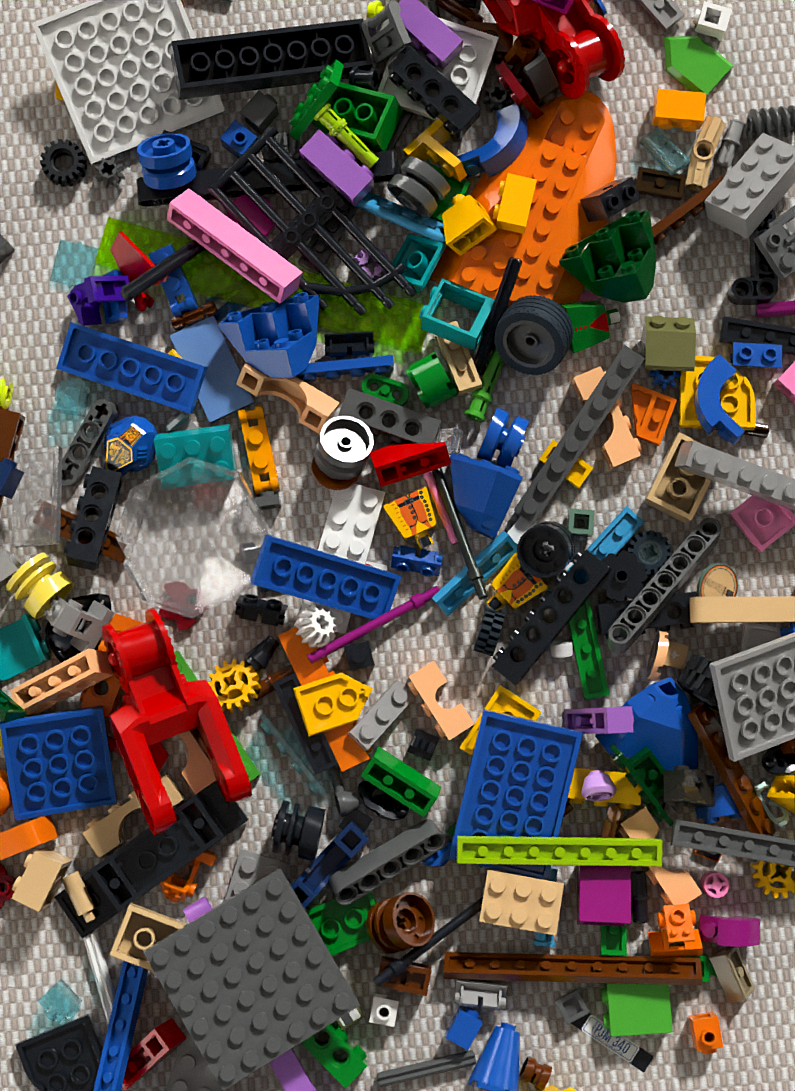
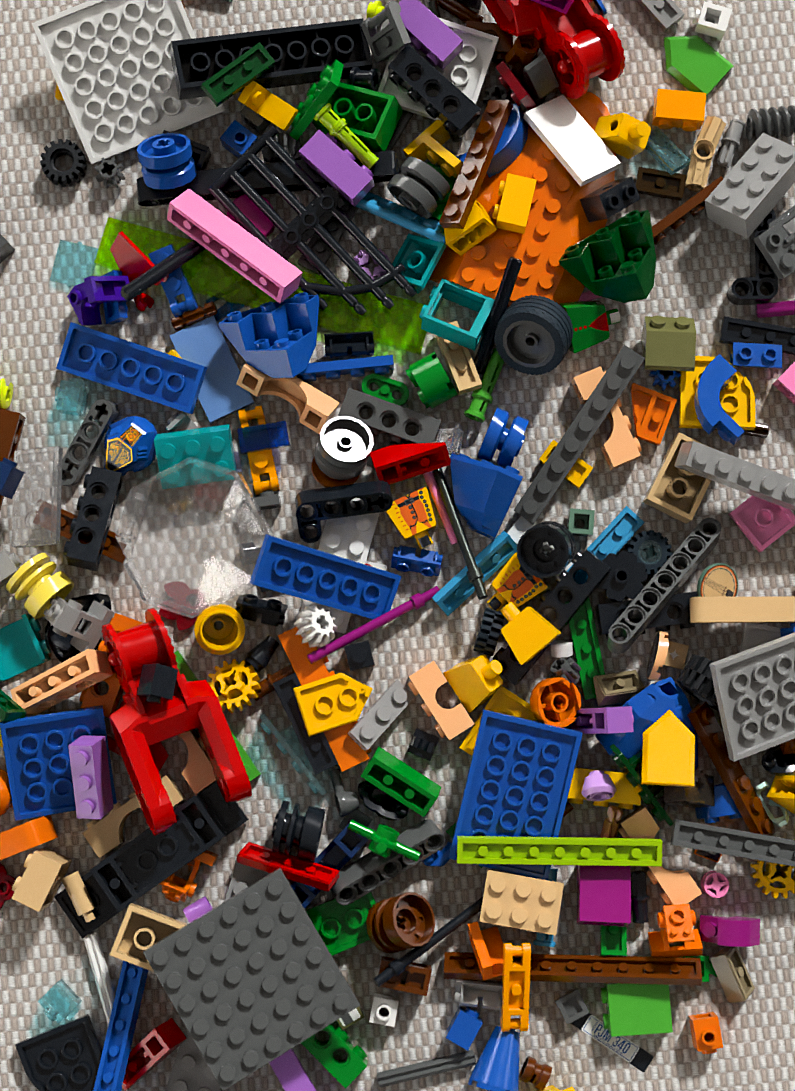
none -> medium lavender brick [68,736,113,819]
none -> black brick [137,663,178,704]
none -> yellow piece [194,604,245,655]
none -> dark green plate [201,42,275,107]
none -> yellow bracket [237,81,298,131]
none -> clear blue tile [237,421,290,454]
none -> red tile [237,842,339,892]
none -> black beam [295,480,393,543]
none -> green bar [347,820,421,862]
none -> reddish brown plate [439,100,513,229]
none -> yellow torso [443,654,503,713]
none -> orange panel [468,921,503,981]
none -> yellow torso [500,602,562,665]
none -> light orange plate [501,943,531,1032]
none -> white tile [523,95,621,187]
none -> orange cylinder [529,677,581,727]
none -> dark grey gear [549,657,581,684]
none -> dark tan slope [593,670,645,707]
none -> yellow torso [595,113,651,159]
none -> yellow tile [641,709,695,787]

